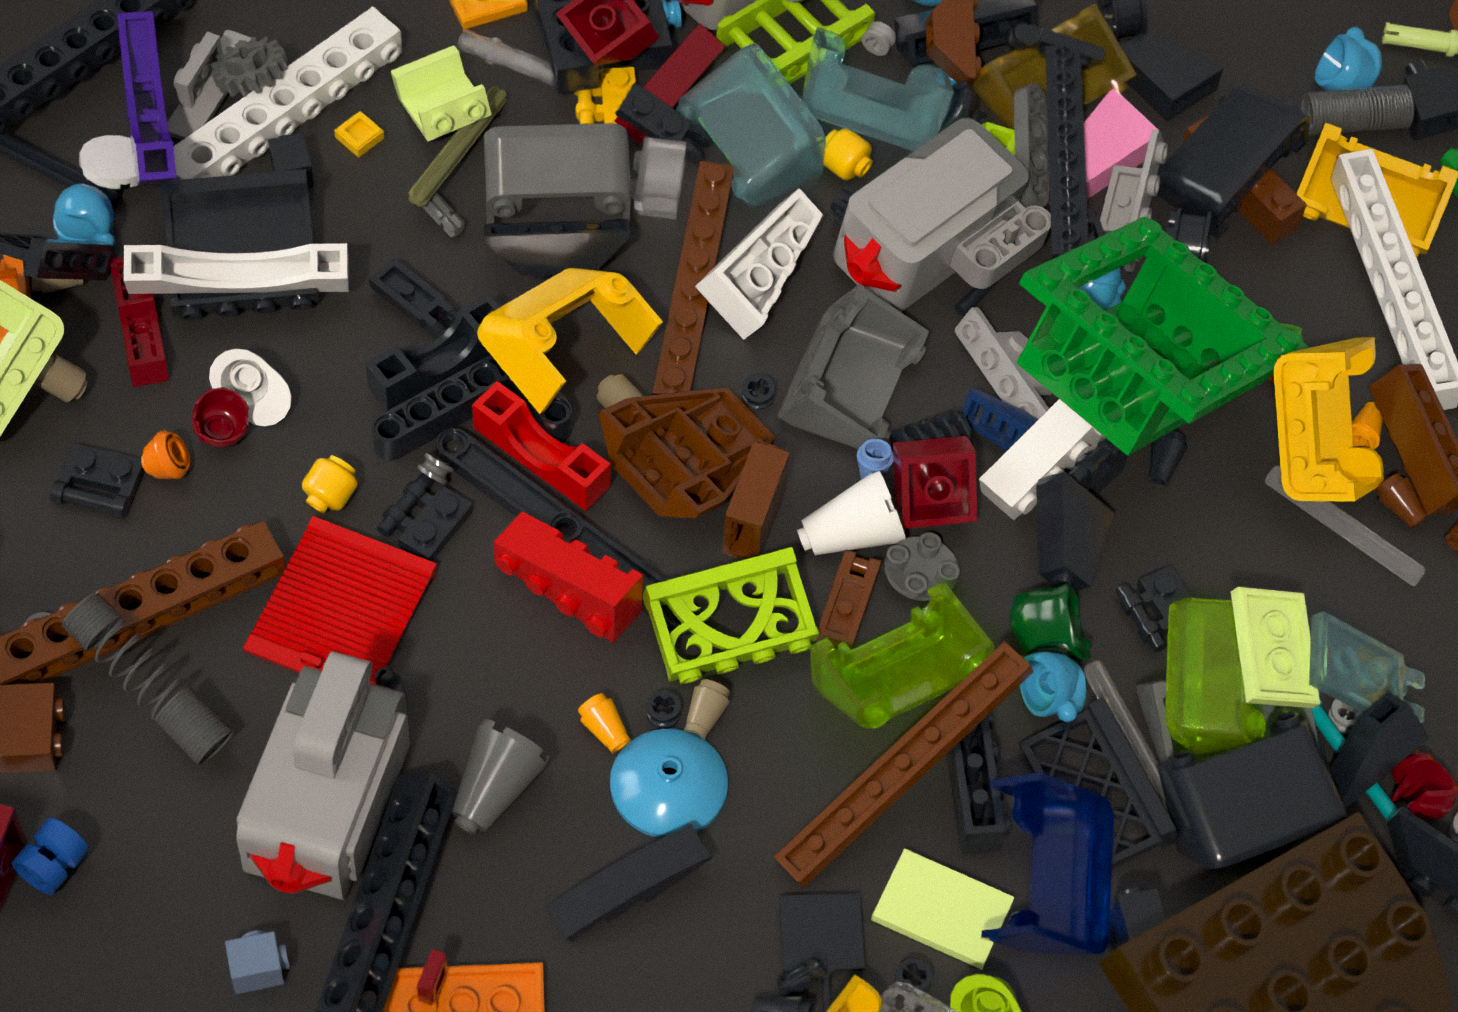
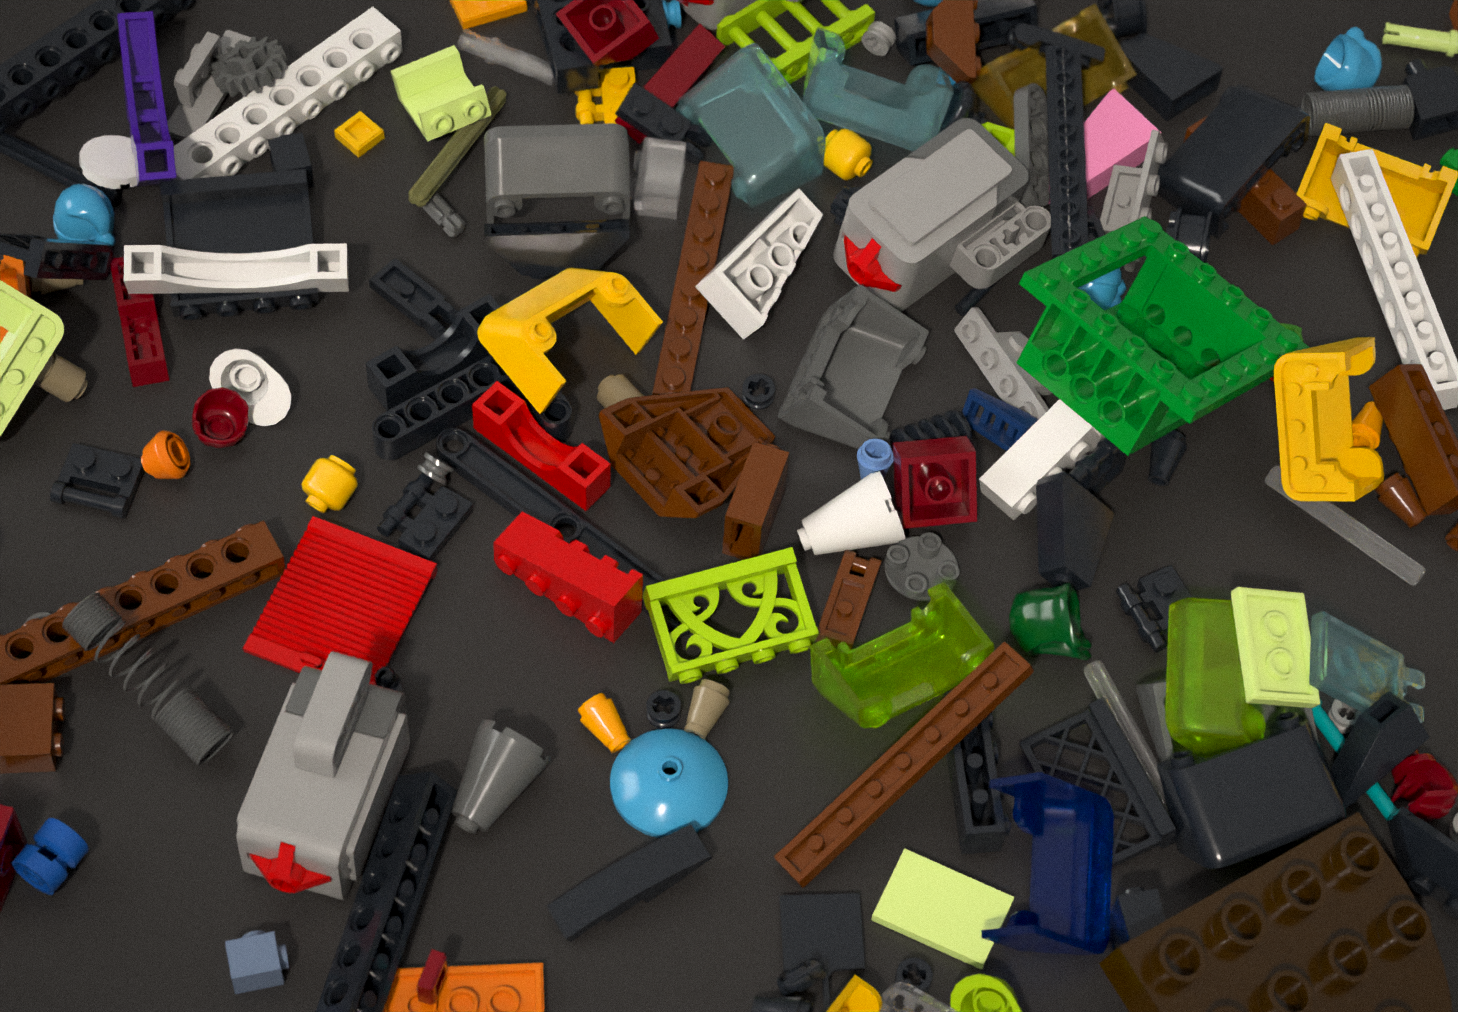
dark azure piece [1020,652,1087,723] -> none

